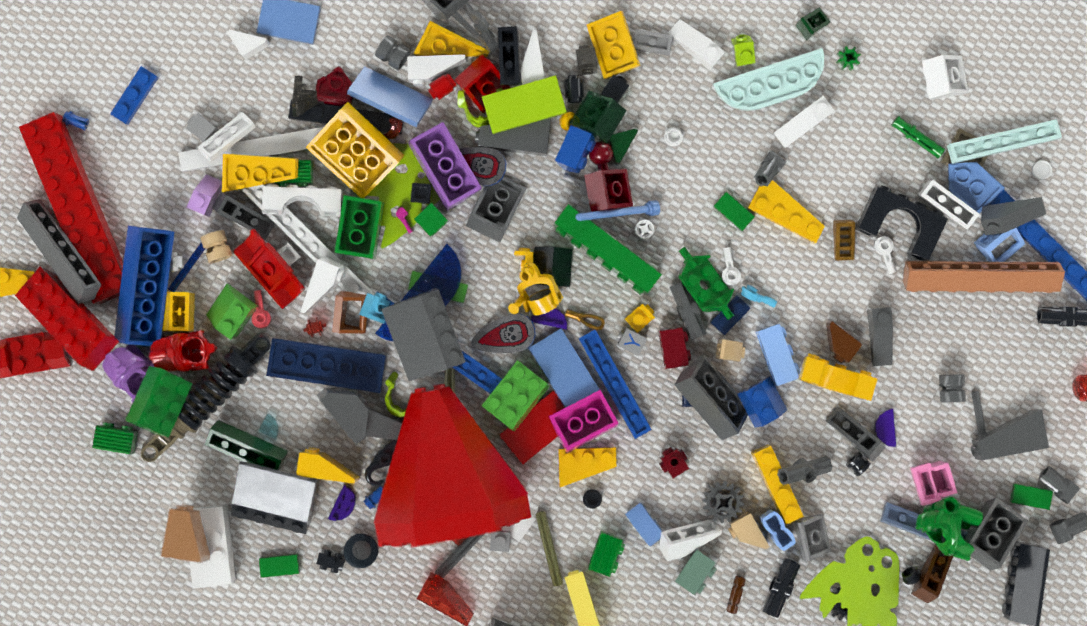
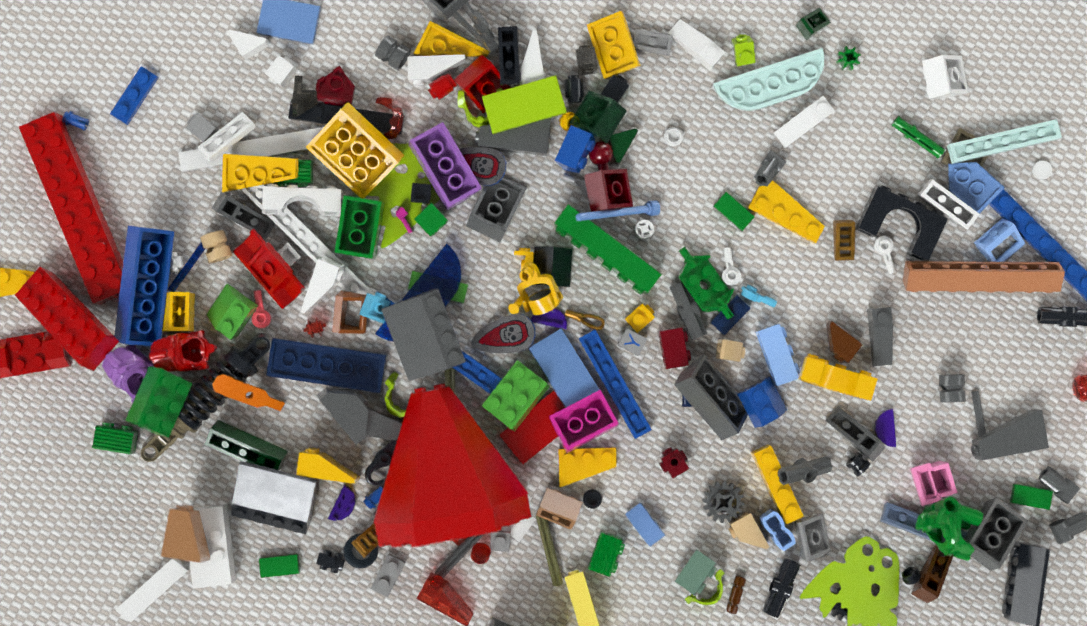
dark grey brick [17,199,101,304] -> none
lavender slope [186,175,222,217] -> none
clear light blue tile [258,413,279,440] -> none
medium blue tile [347,66,433,127] -> none
white slope [659,519,722,561] -> none
dark grey slope [981,197,1046,235] -> none
none -> white slope [115,558,189,622]
none -> orange piece [212,374,285,411]
none -> white brick [265,55,297,88]
none -> pearl gold slope [352,523,378,557]
none -> light grey plate [371,554,406,597]
none -> clear red wheel [470,543,491,564]
none -> medium nougat brick [536,488,583,530]
none -> lime helmet [684,569,725,605]

